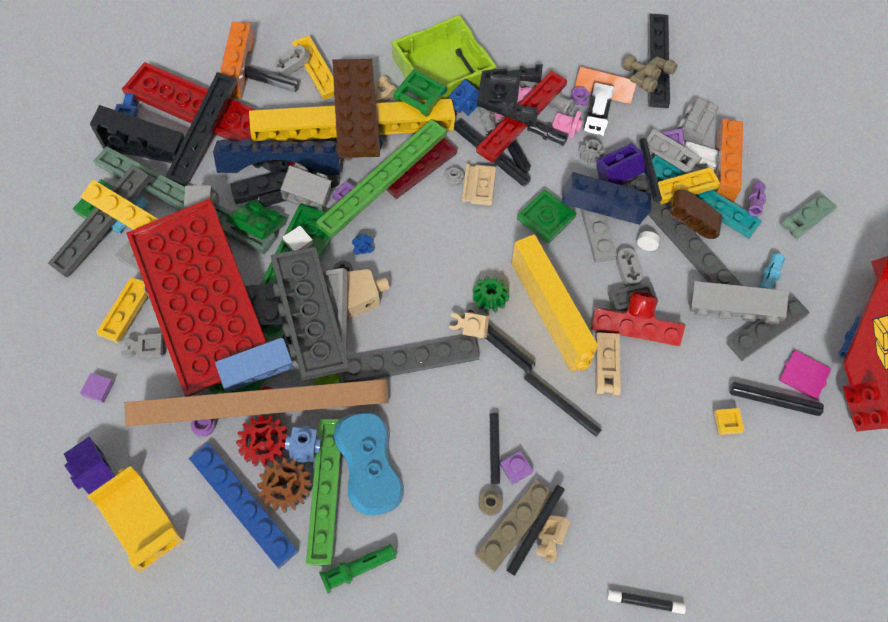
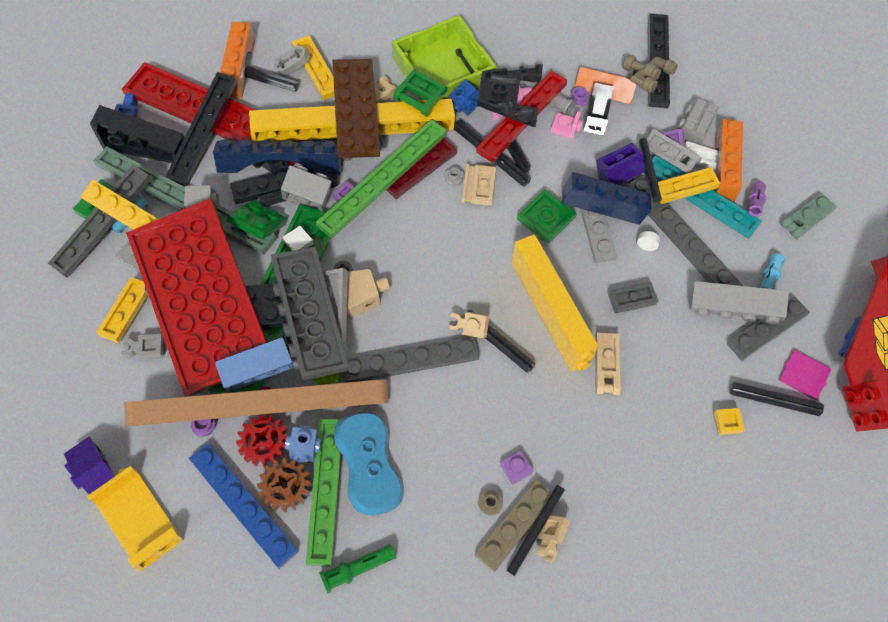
medium lavender tile [80,373,114,403] -> none
blue plate [352,234,374,255] -> none
green gear [472,275,509,313] -> none
light grey pin [478,107,497,136] -> none
black bar [489,413,500,484] -> none
black bar [524,372,602,437] -> none
black pin [527,121,569,146] -> none
light grey gear [579,139,605,164] -> none
plate [591,292,686,346] -> none
black bar [607,590,686,614] -> none
light grey beam [616,248,643,287] -> none
reddish brown beam [669,190,723,239] -> none

